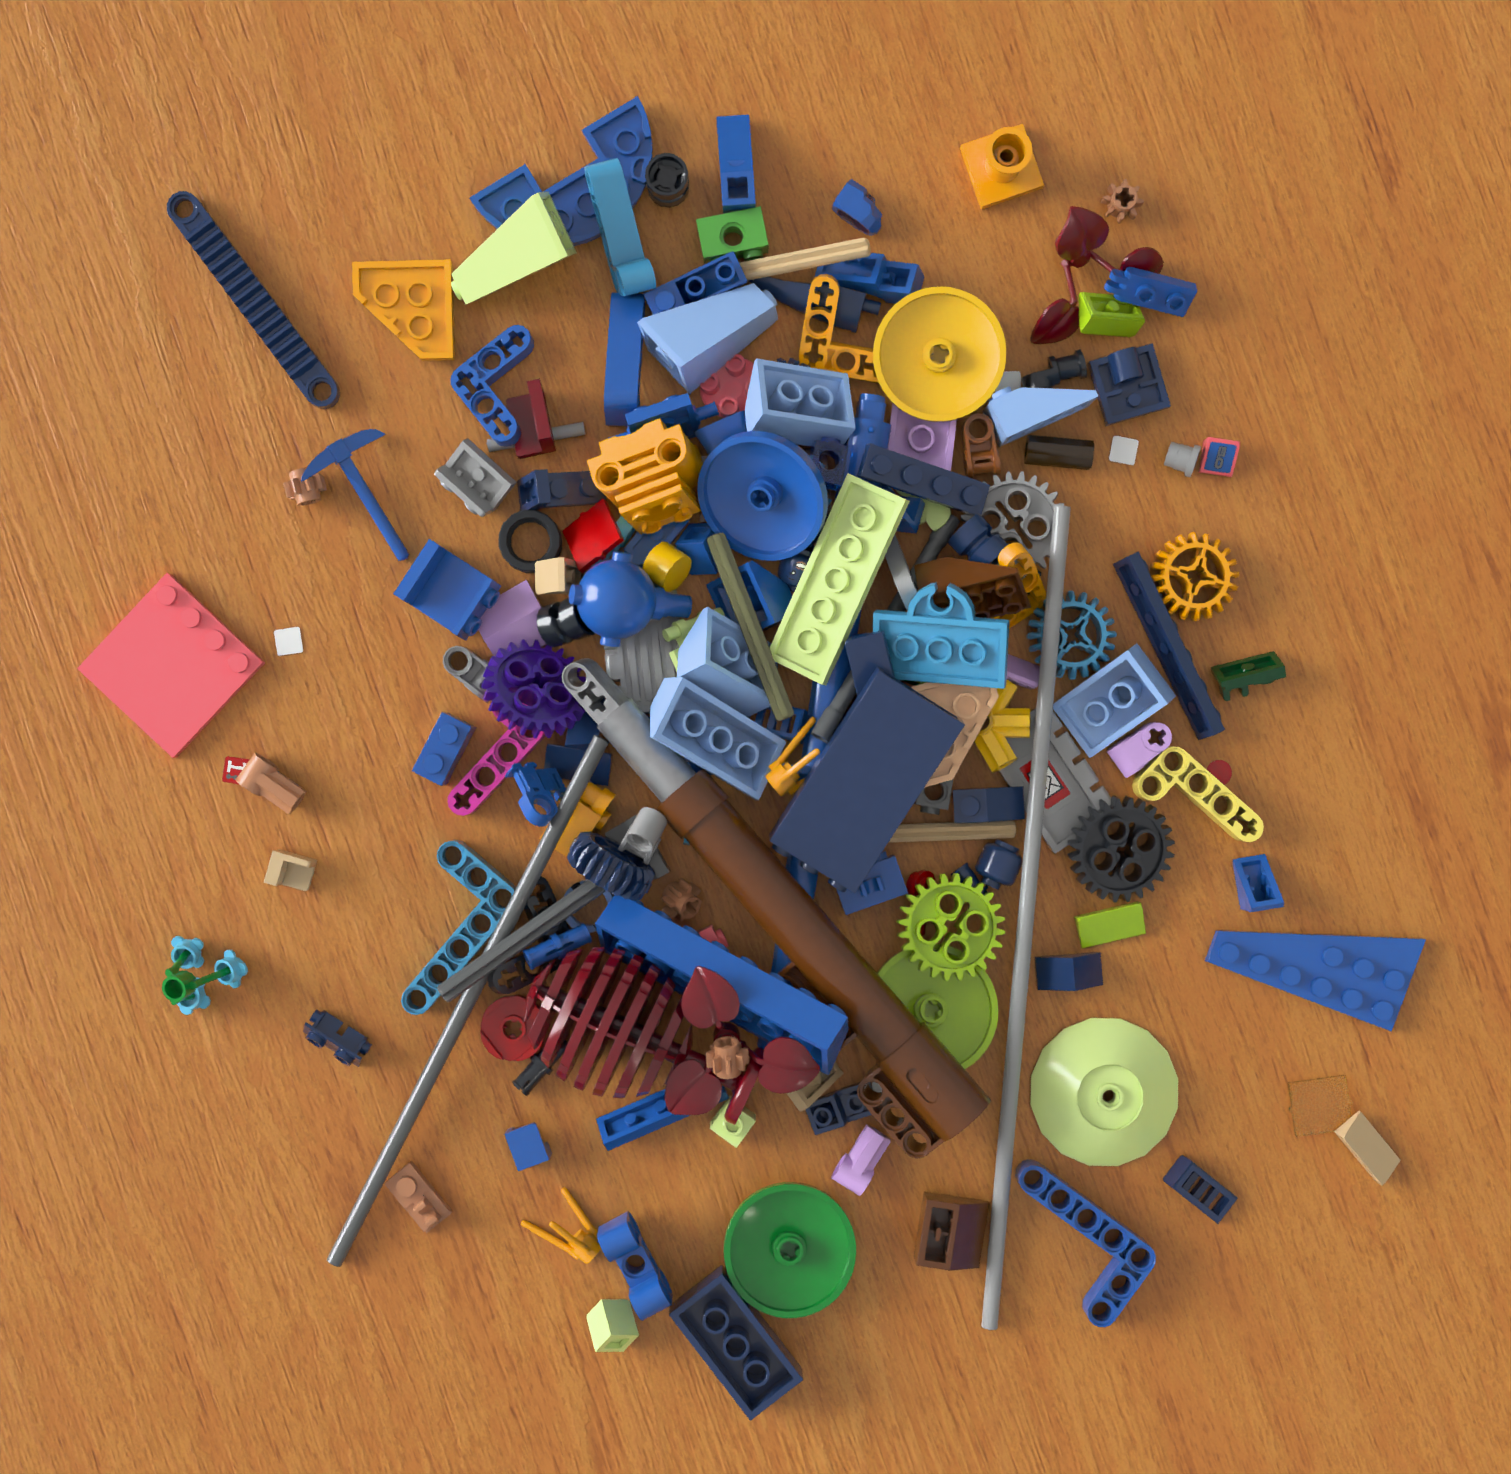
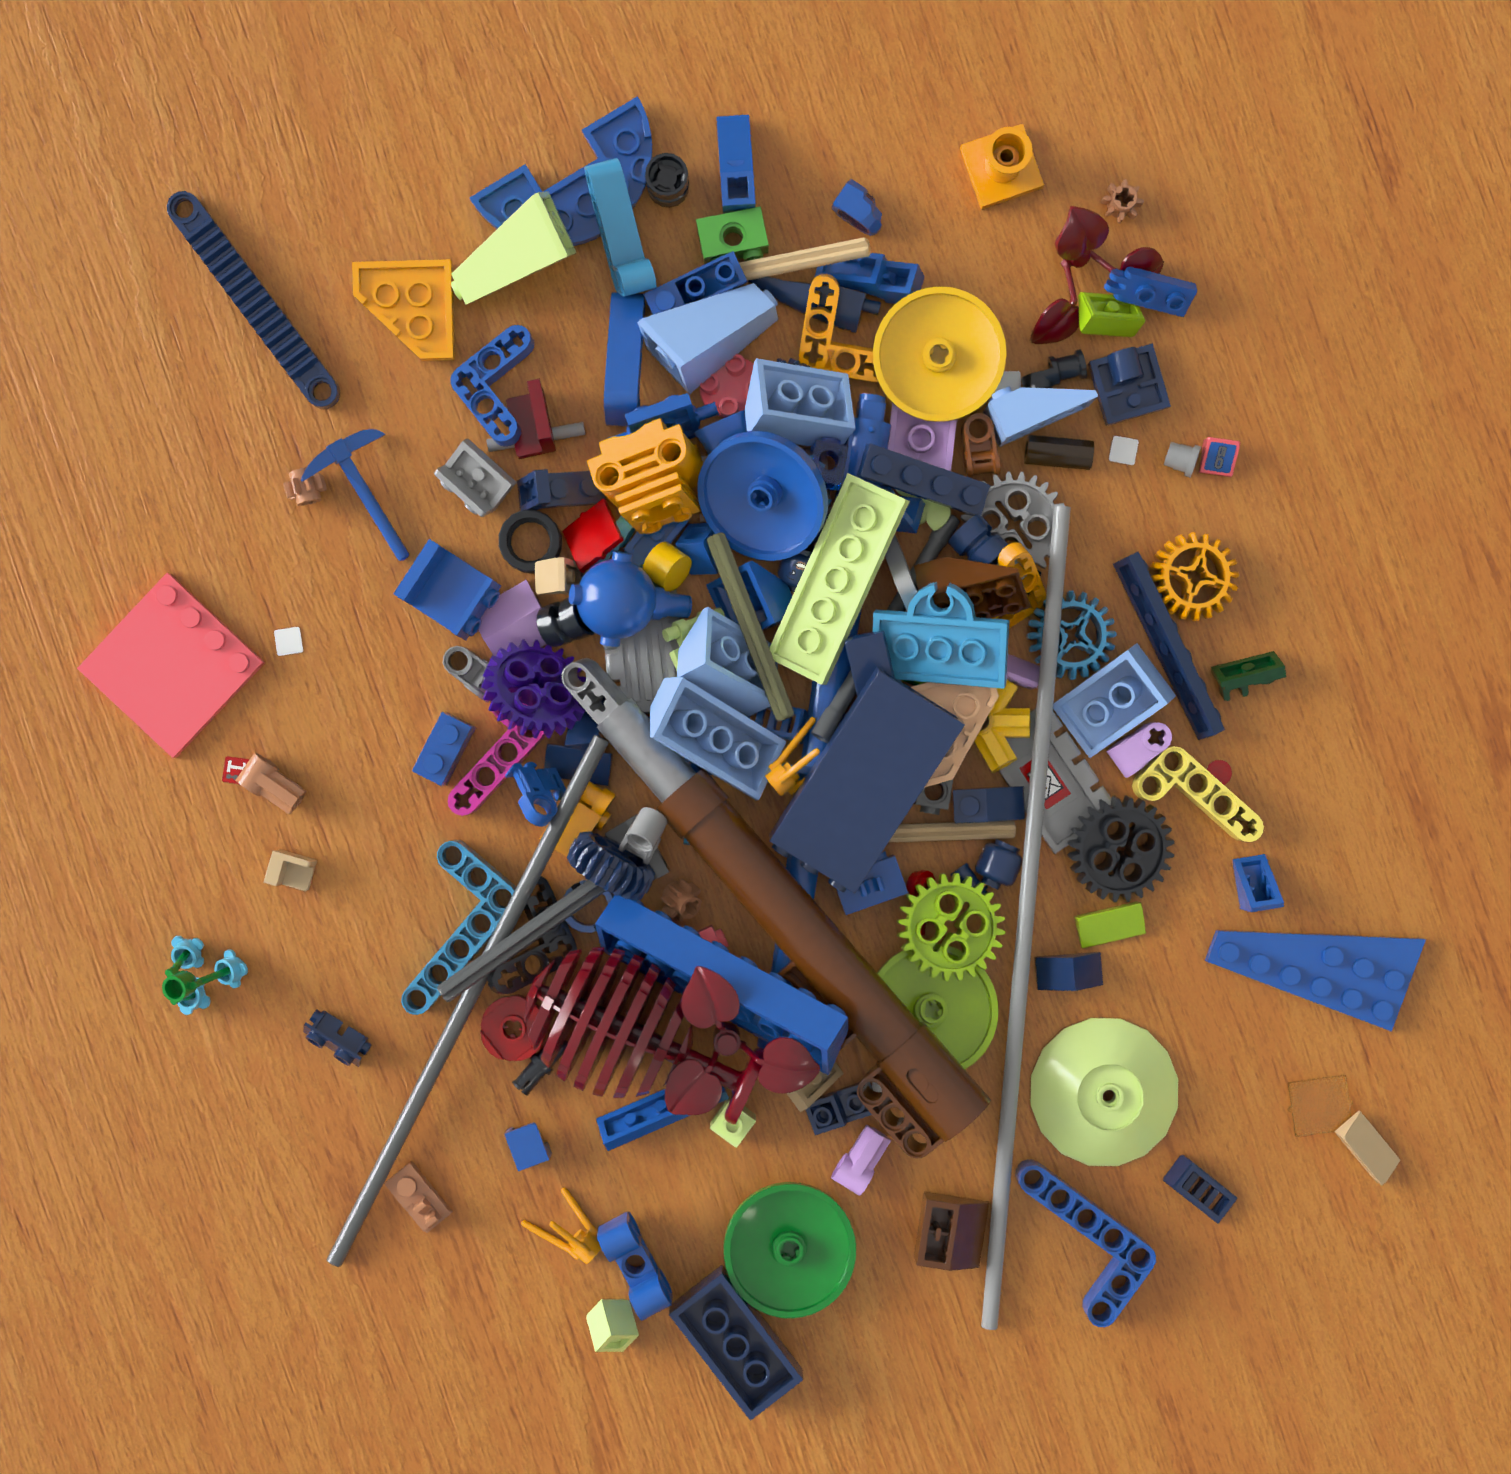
blue pin [523,923,592,970] -> none
nougat gear [706,1036,749,1079] -> none

